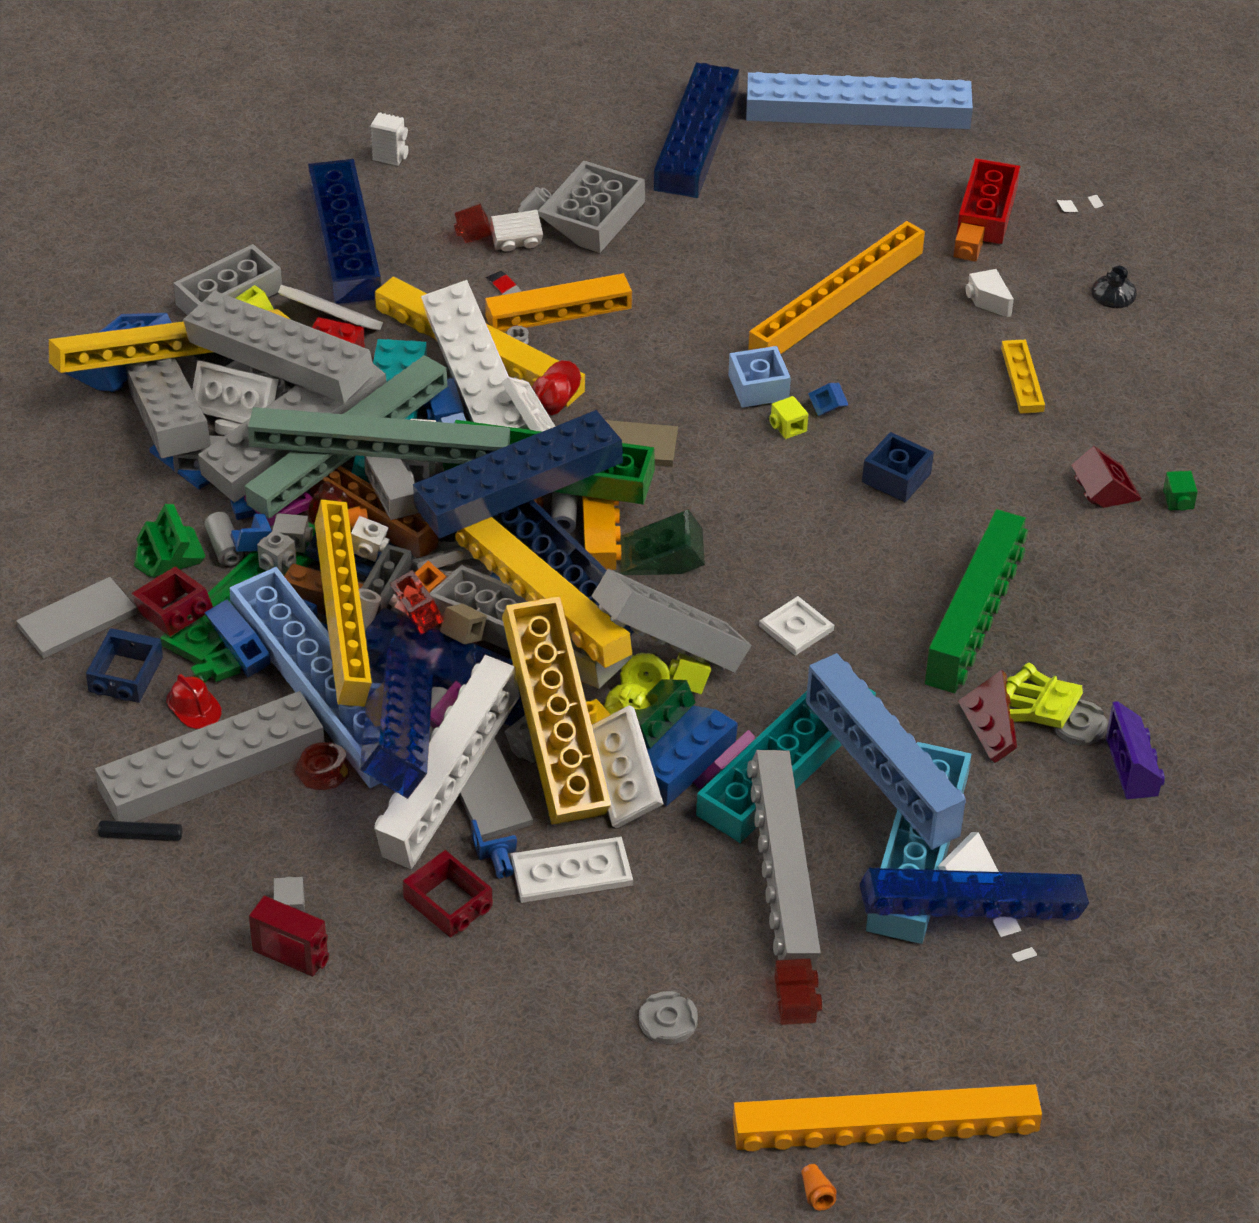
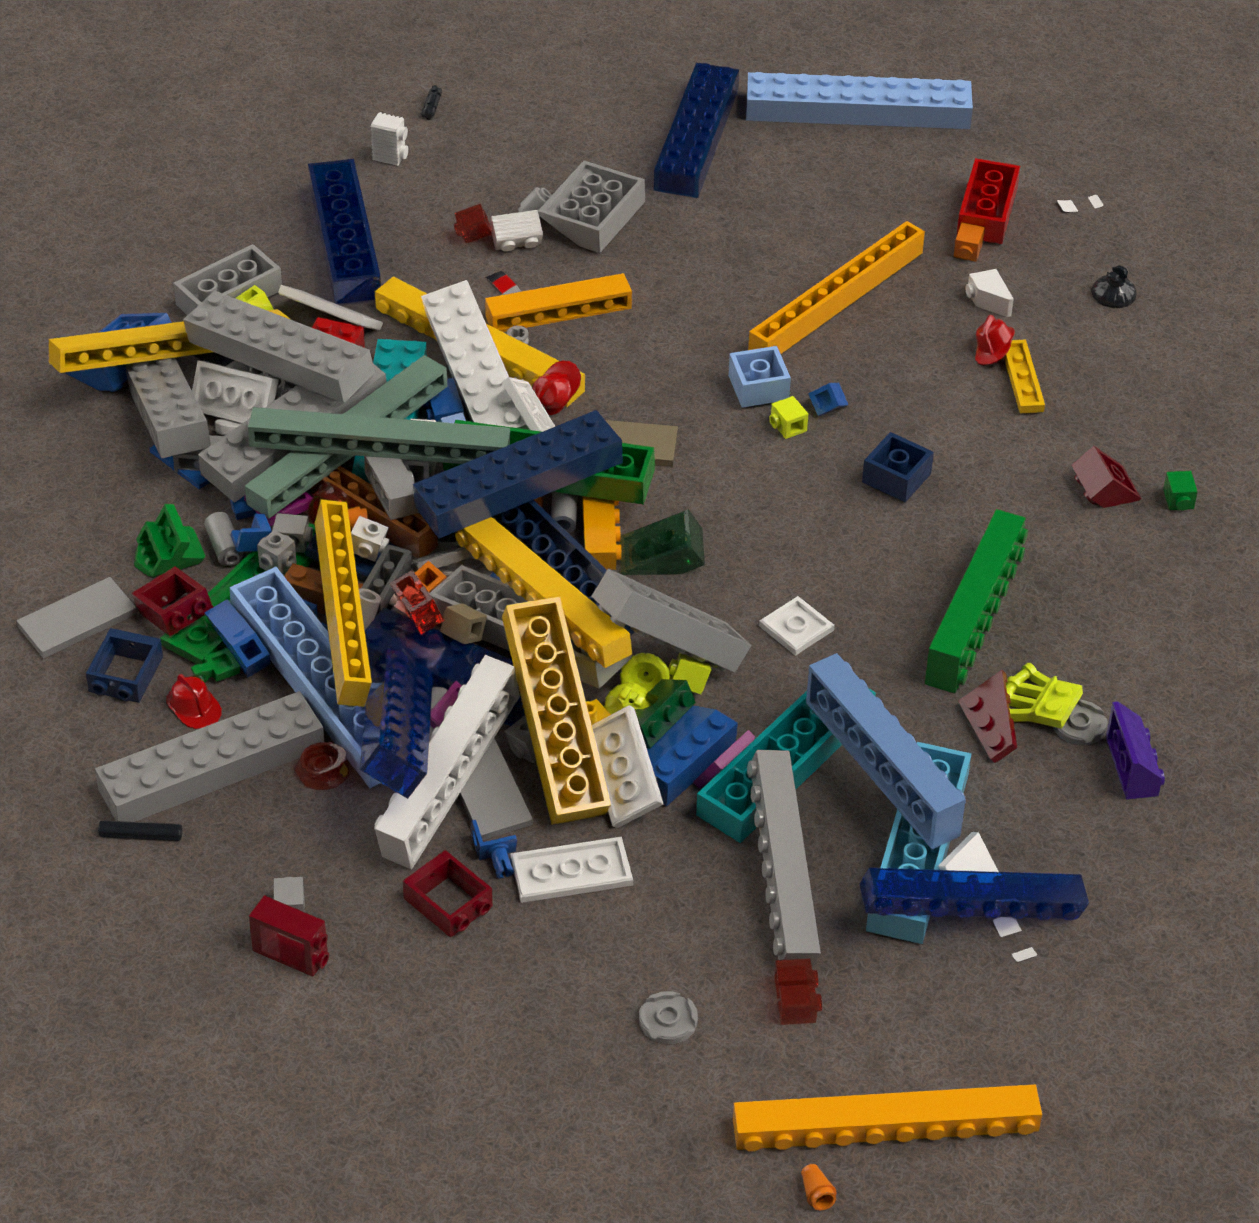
none -> black axle [421,85,442,120]
none -> red piece [975,315,1015,365]

